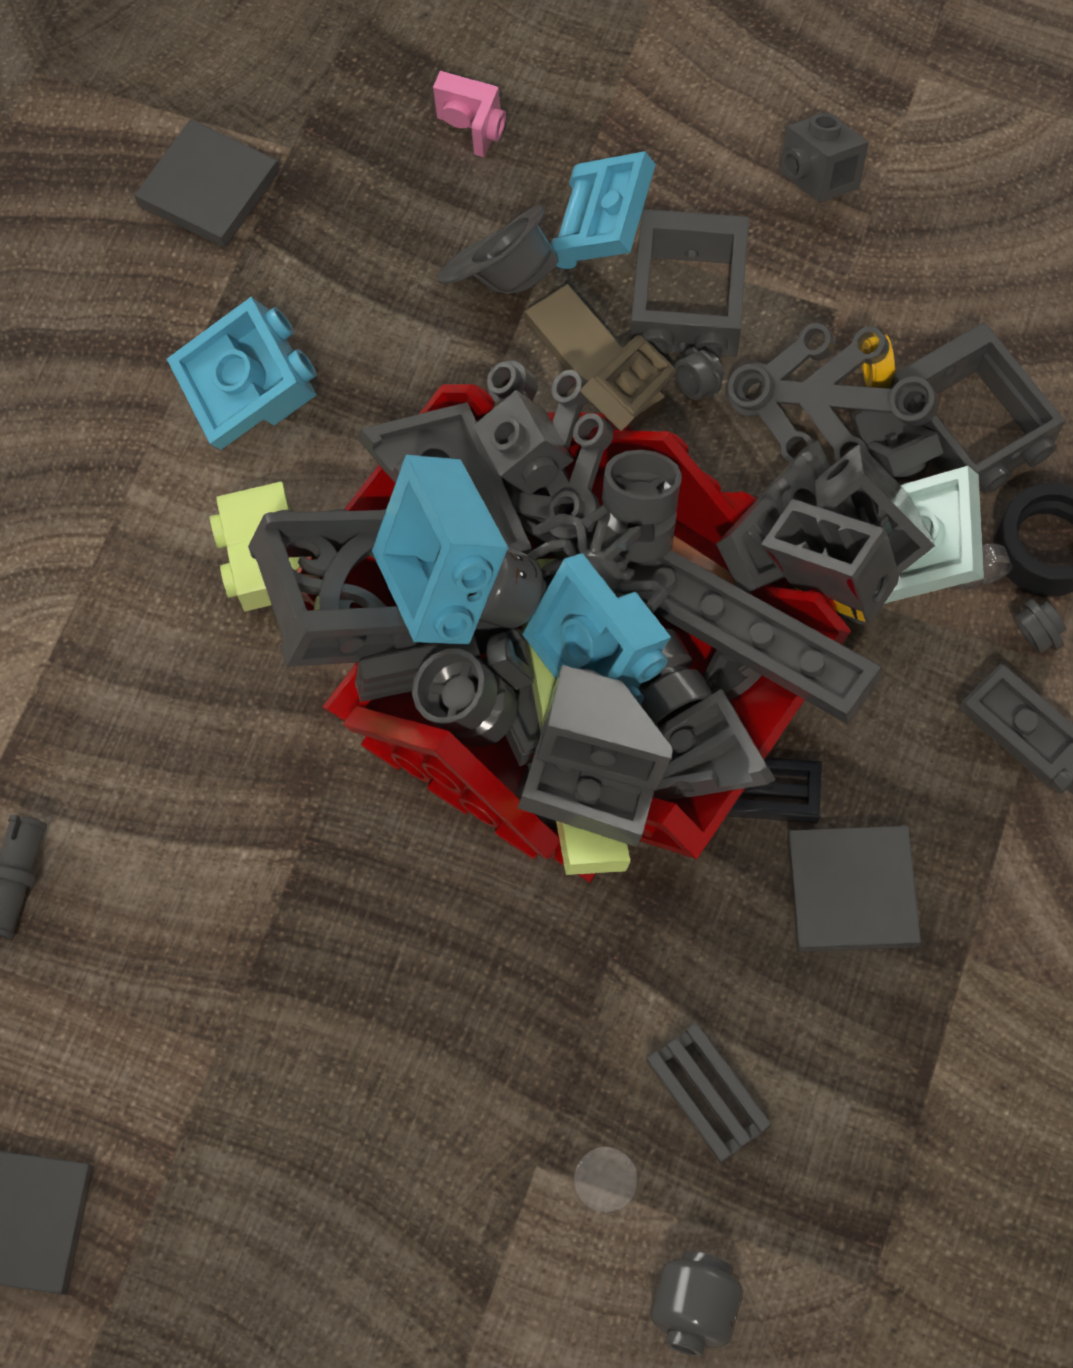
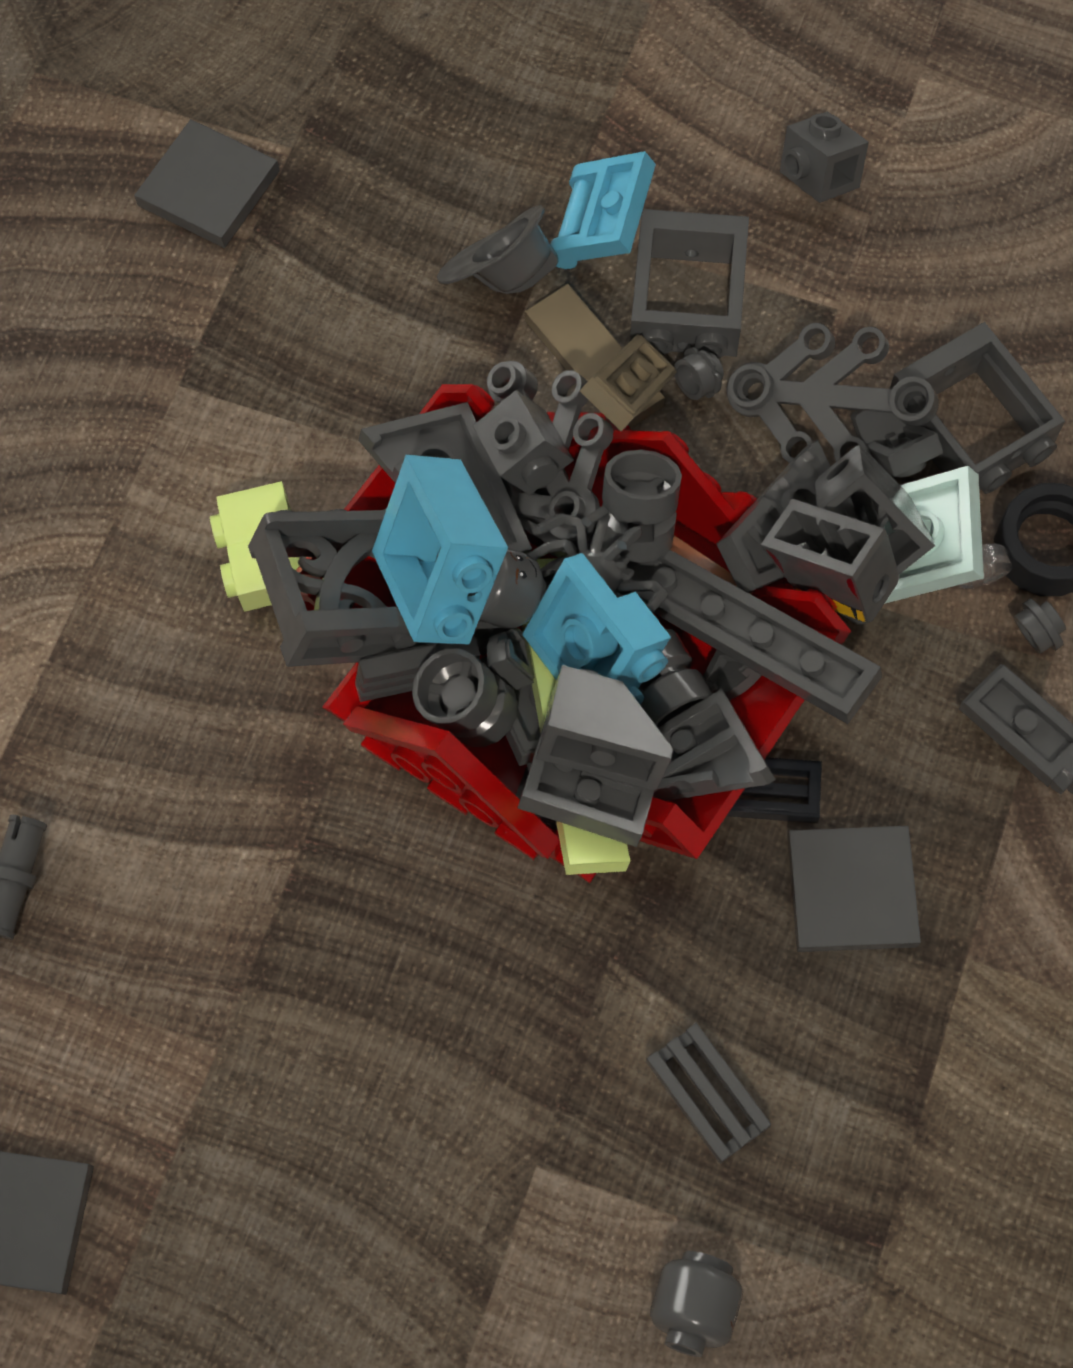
medium azure plate [167,297,317,450] -> none
bright pink bracket [433,71,506,158] -> none
clear tile [574,1147,637,1214] -> none
yellow tile [862,334,895,389] -> none

